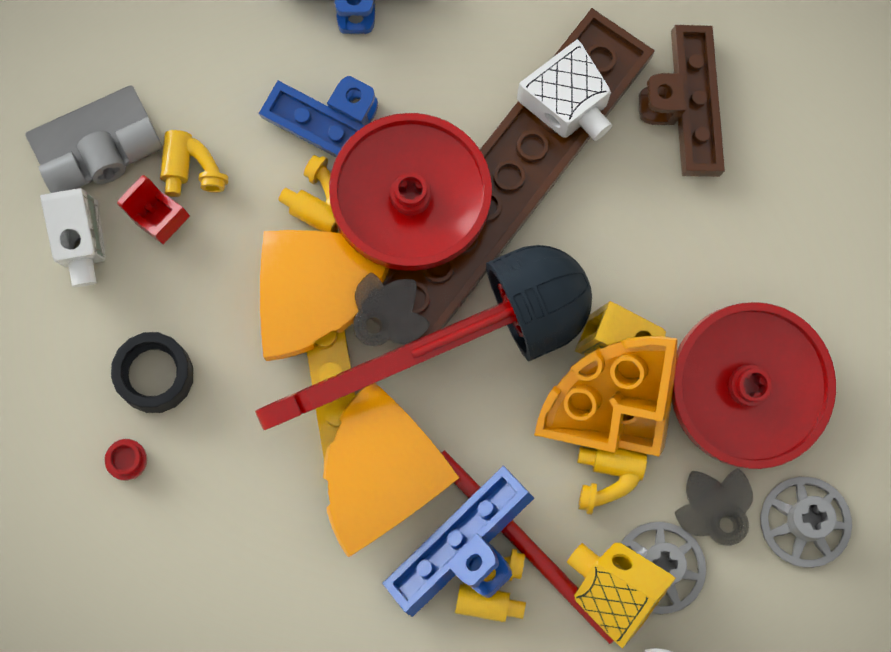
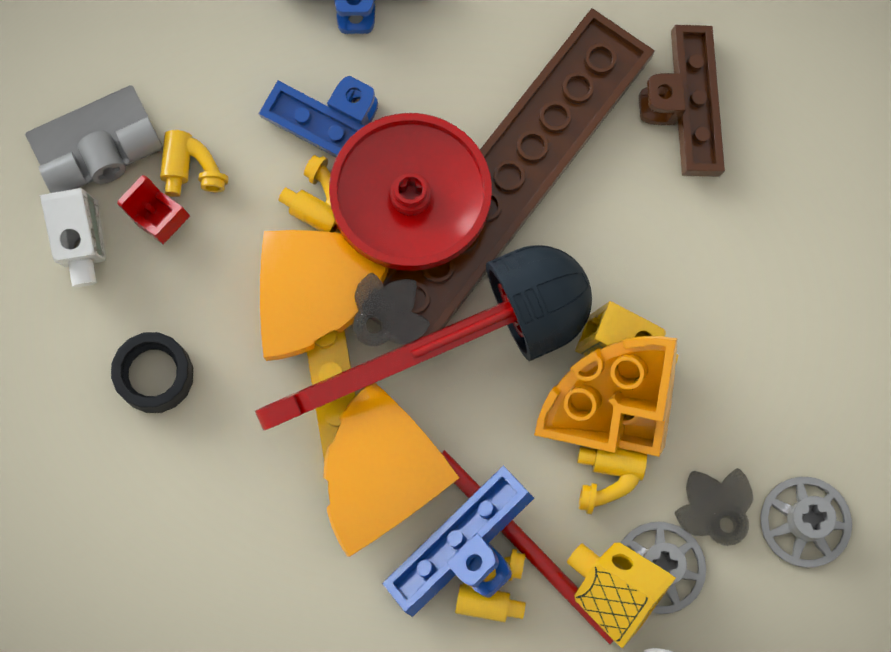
red plate [105,439,147,481] -> none
white torso [517,39,612,141] -> none
red dish [672,302,836,469] -> none

